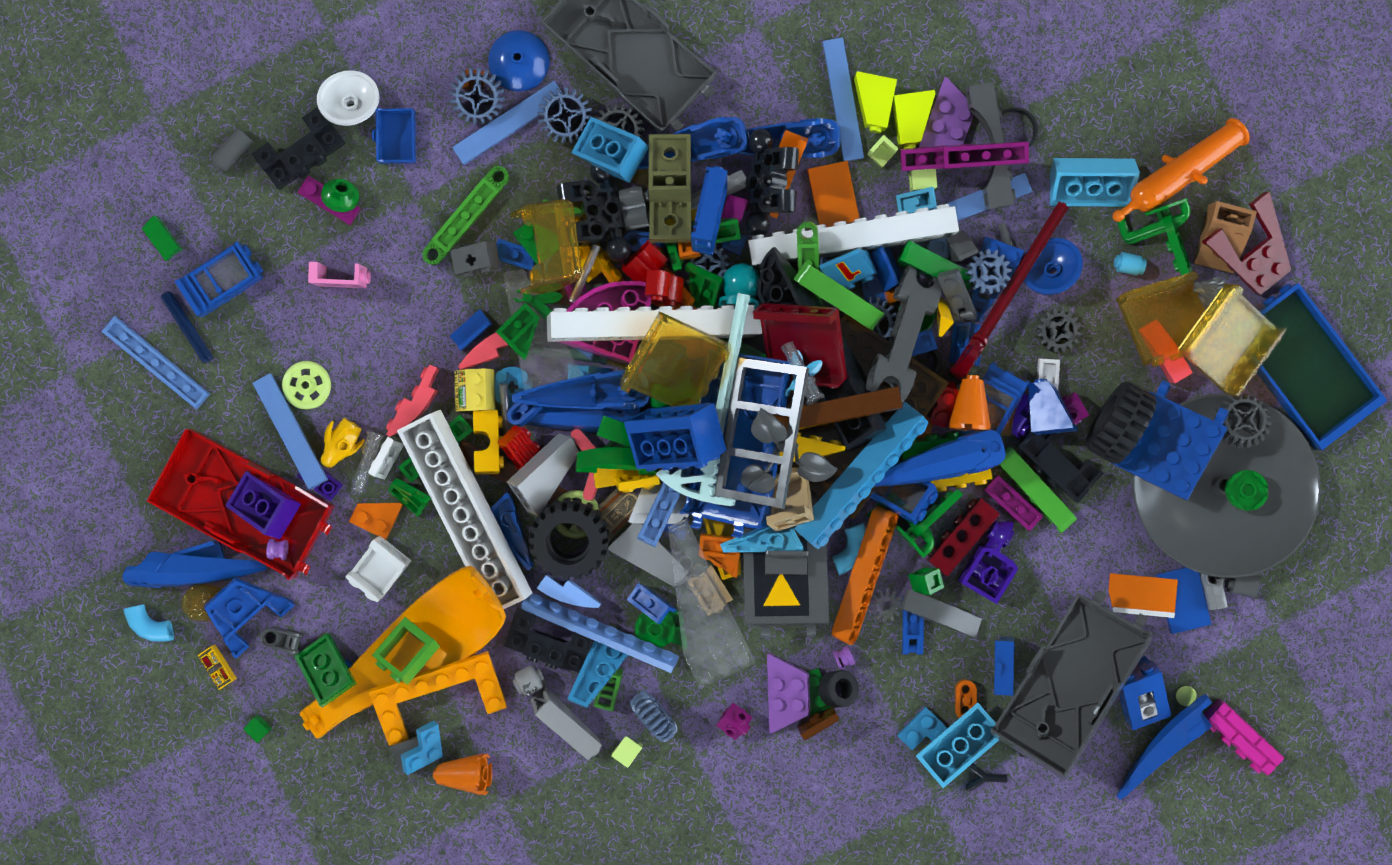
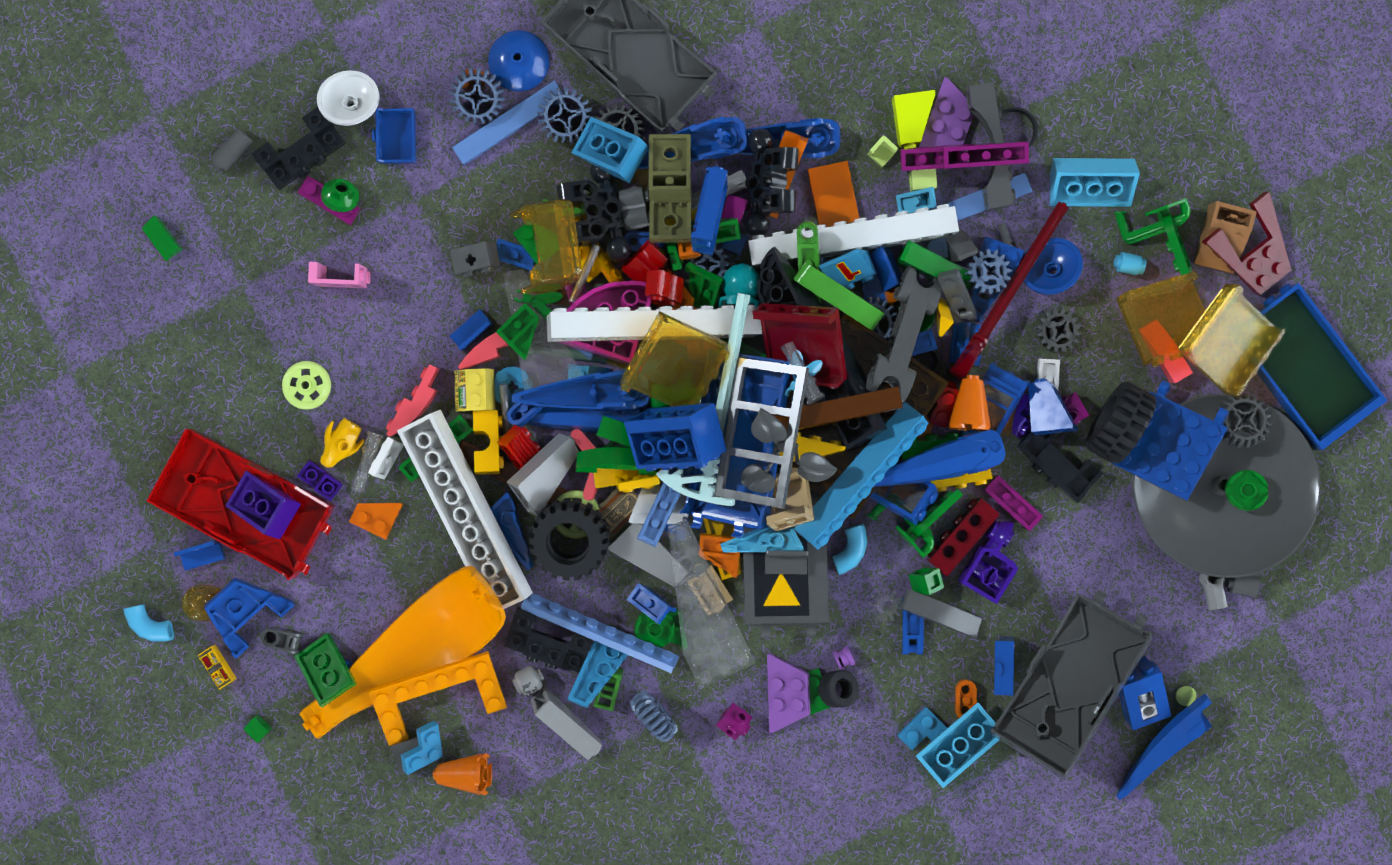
medium blue tile [101,316,210,409] -> none
blue piece [122,552,267,588] -> none
dark blue axle [161,291,213,363] -> none
blue door [174,241,264,317] -> none
medium blue tile [252,373,328,490] -> none
medium lavender wheel [266,539,289,560] -> none
white panel [345,536,411,602] -> none
bright green window [372,617,440,685] -> none
green wing [388,478,431,517] -> none
bright green plate [422,166,509,265] -> none
light blue slope [537,574,602,608] -> none
yellowish green panel [611,736,643,768] -> none
reddish brown plate [797,707,840,741] -> none
medium blue tile [822,37,864,161] -> none
orange beam [832,506,898,645] -> none
neon yellow slope [854,71,897,133] -> none
black piece [966,763,1007,791] -> none
bright green beam [999,447,1077,533] -> none
orange sticker [1108,573,1178,618] -> none
orange piece [1112,118,1250,222] -> none
blue tile [1156,567,1211,634] -> none
dark grey hair [1193,277,1237,312] -> none
dark pink brick [1204,699,1284,776] -> none

